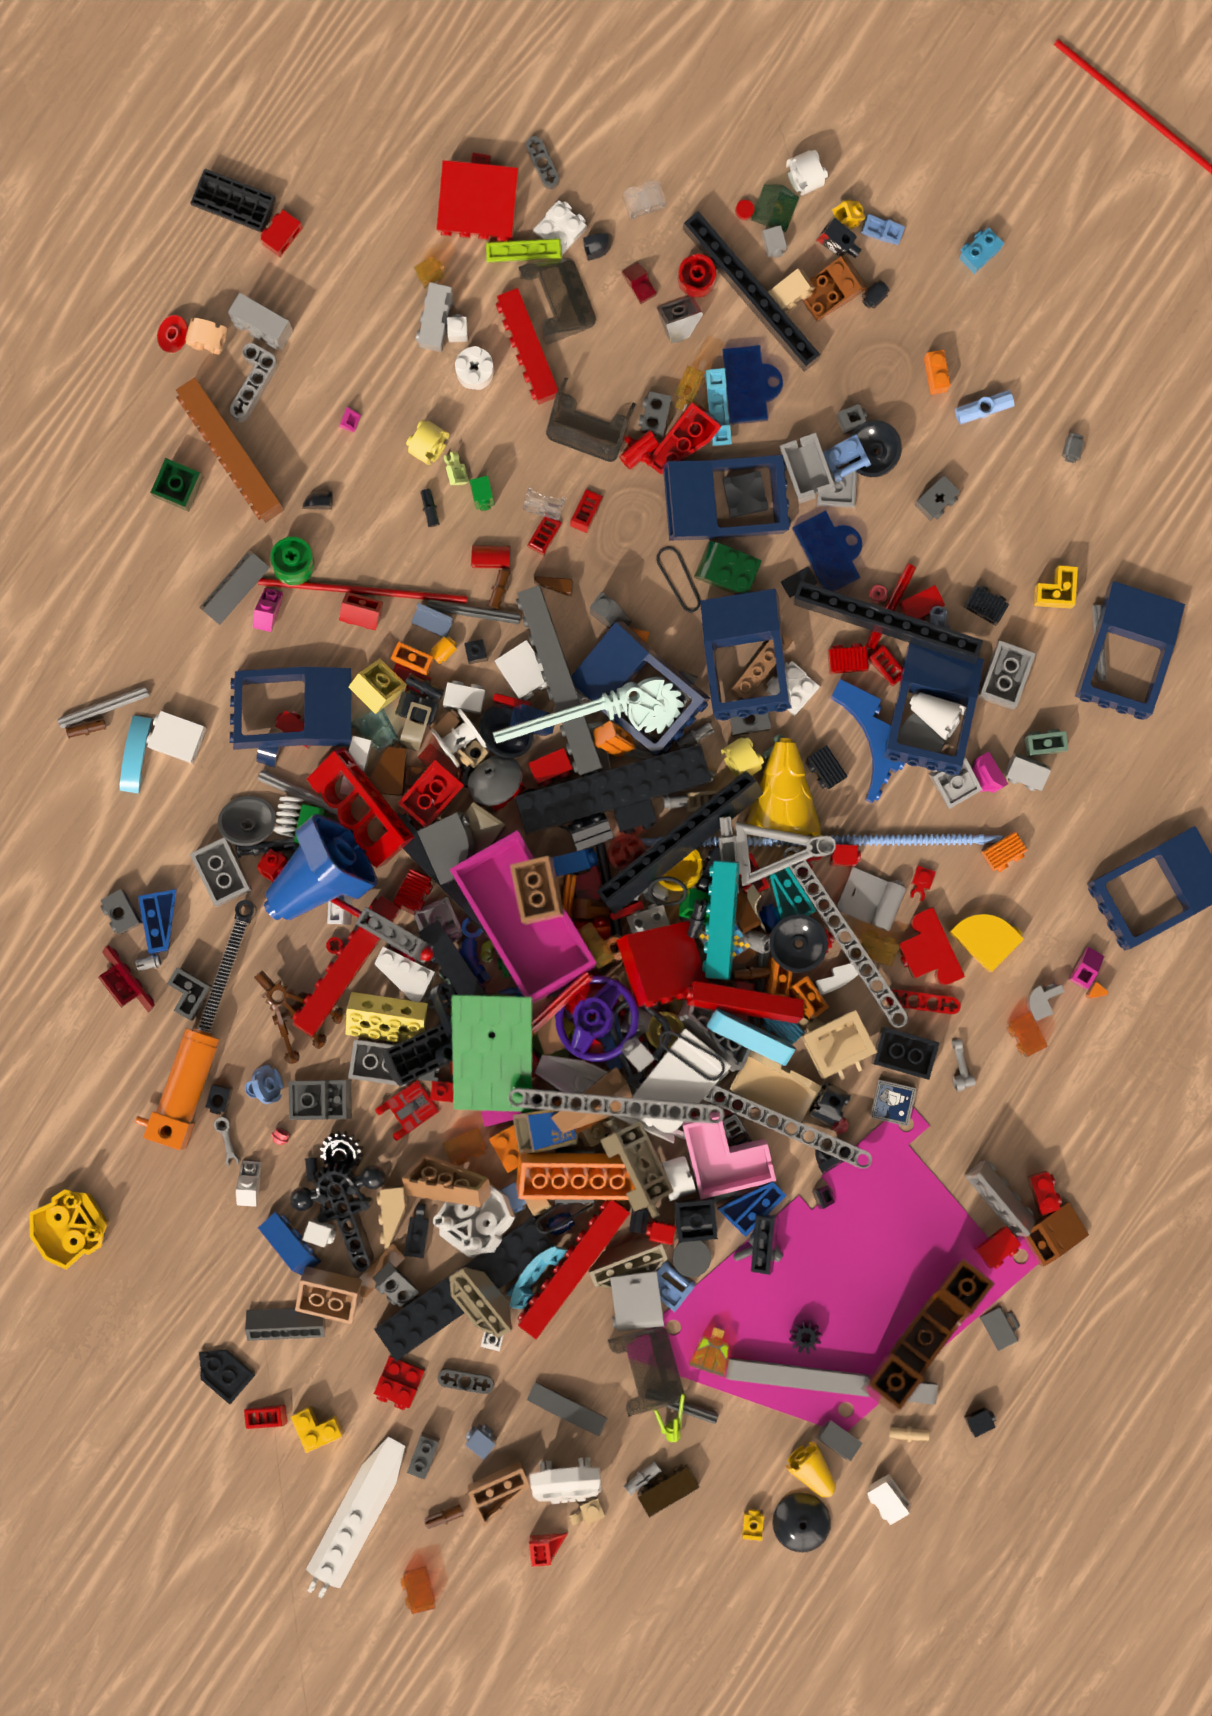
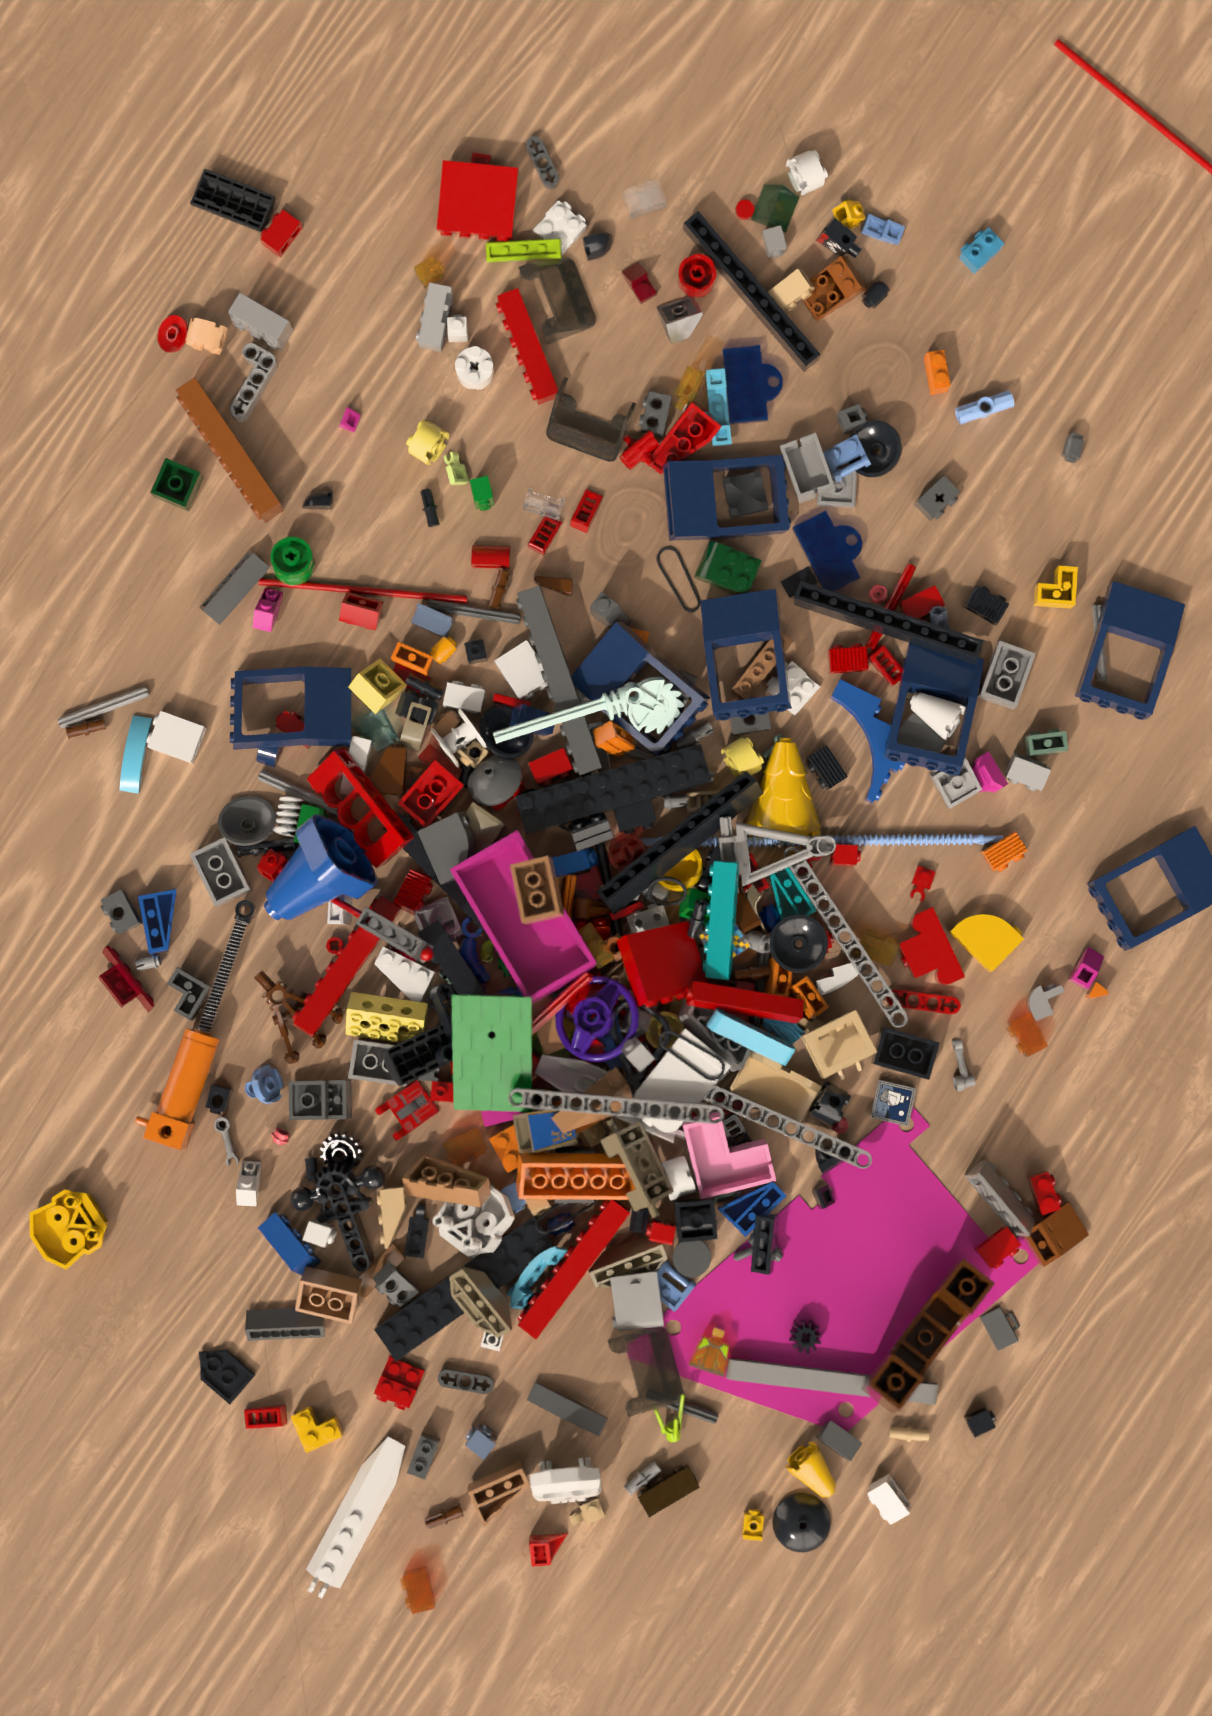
light grey door [836,867,907,931] -> none

